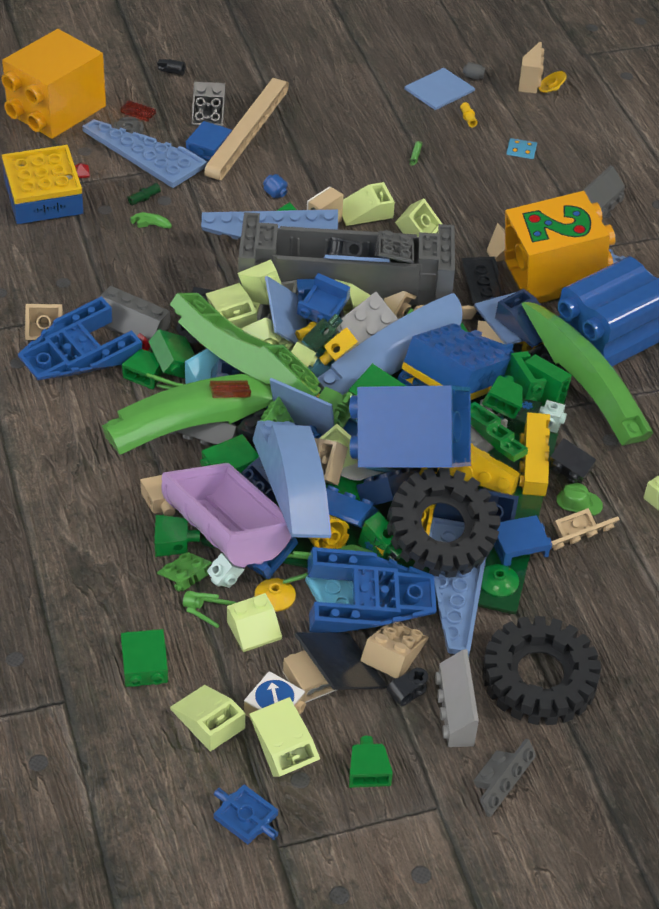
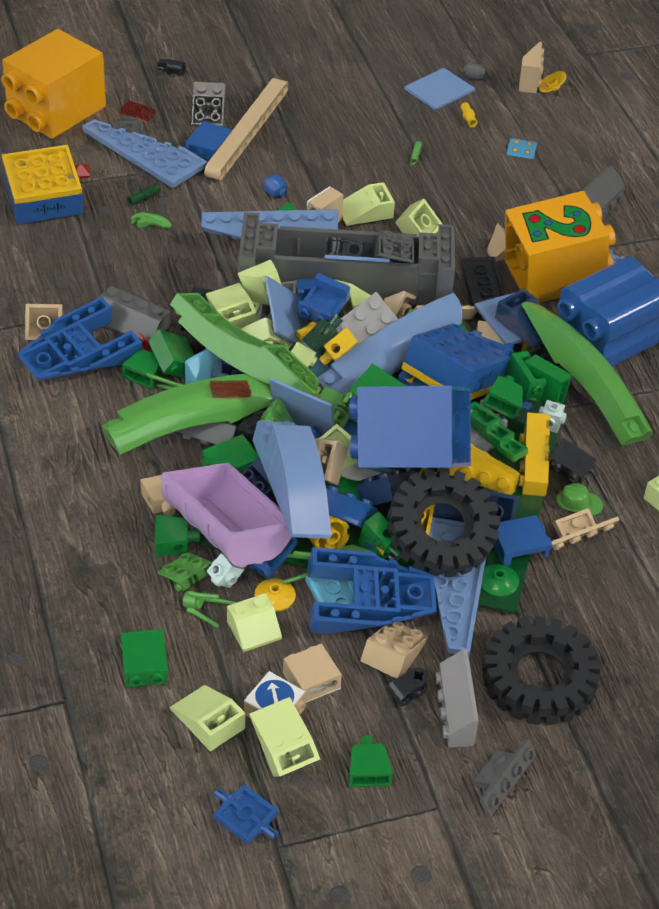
black piece [294,632,388,690] -> none

